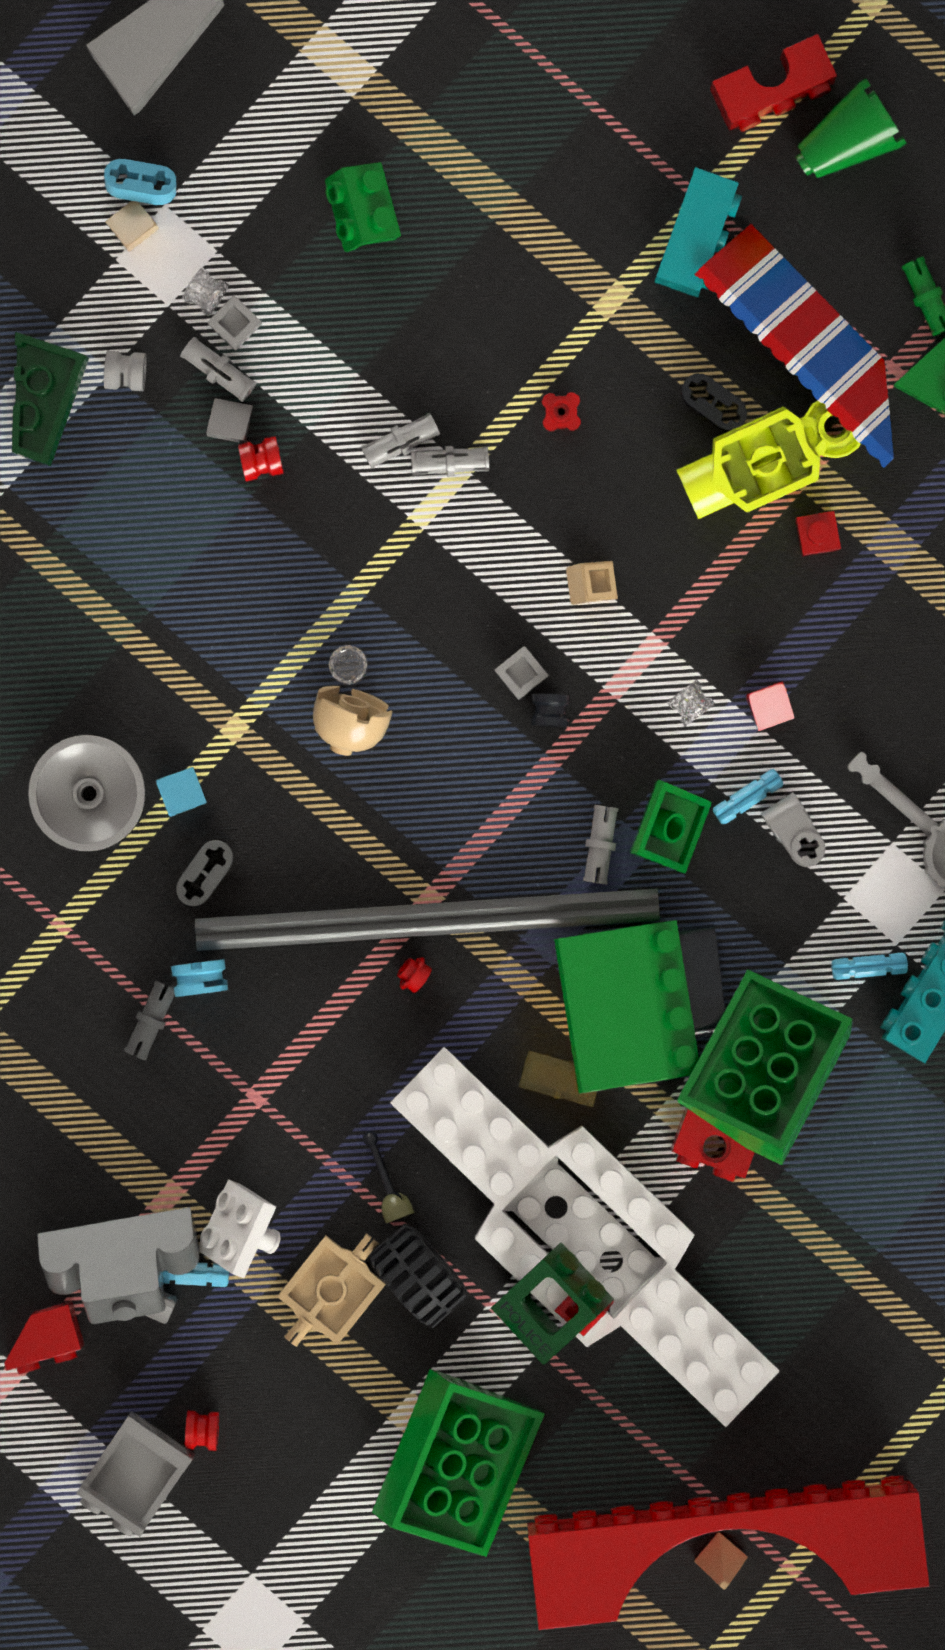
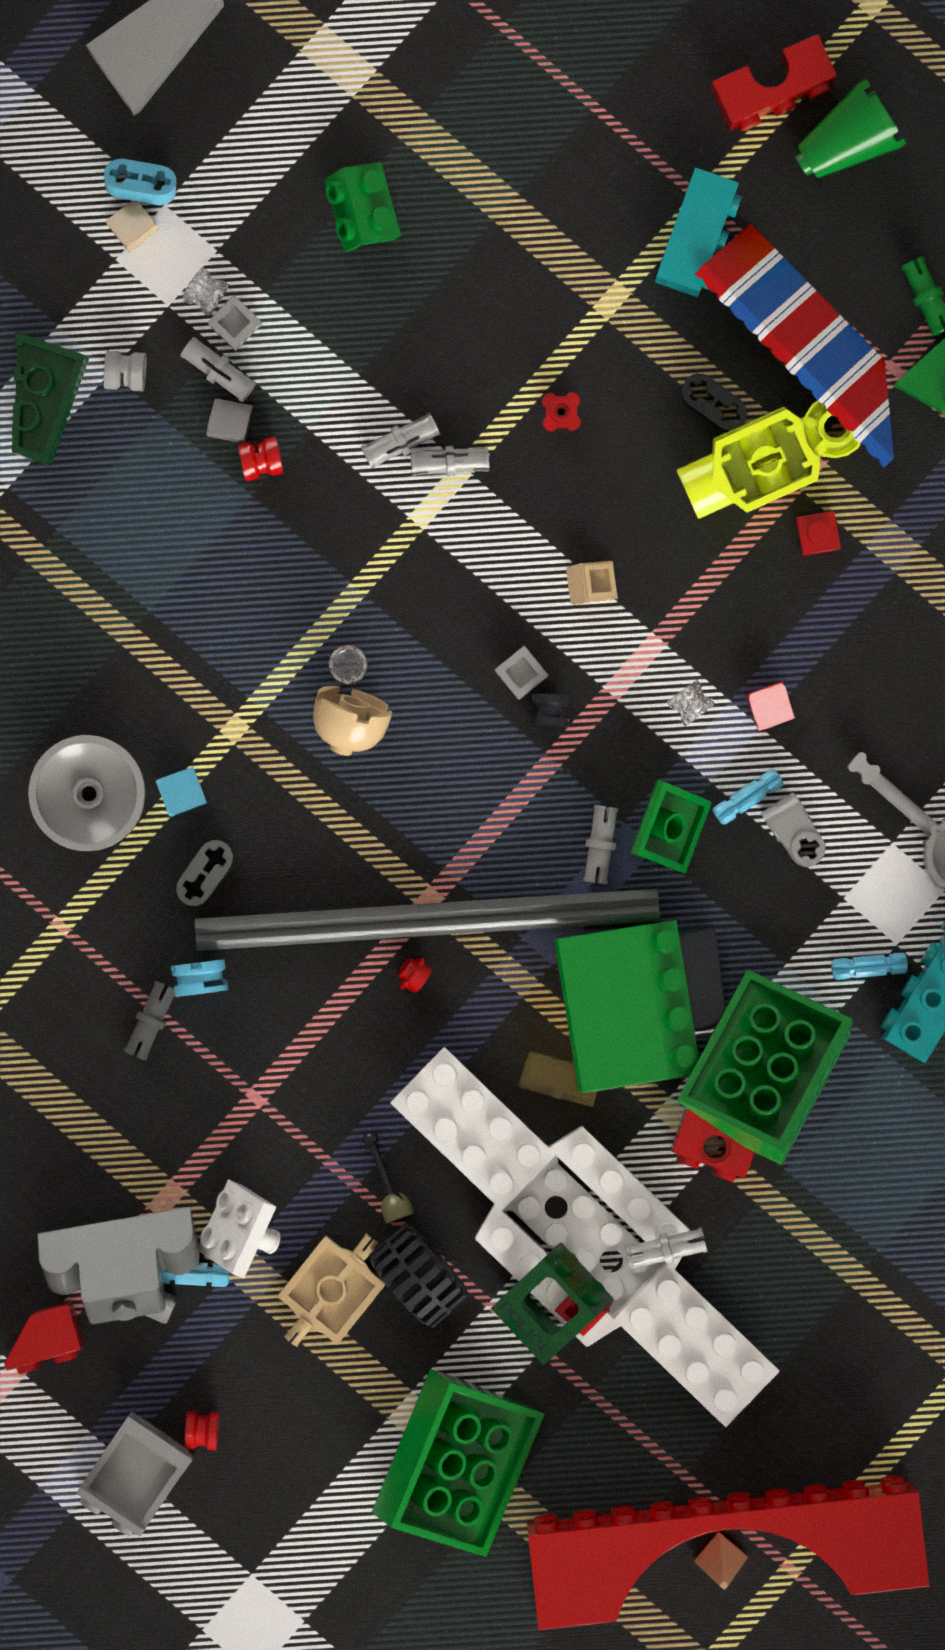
none -> light grey pin [626,1227,708,1270]

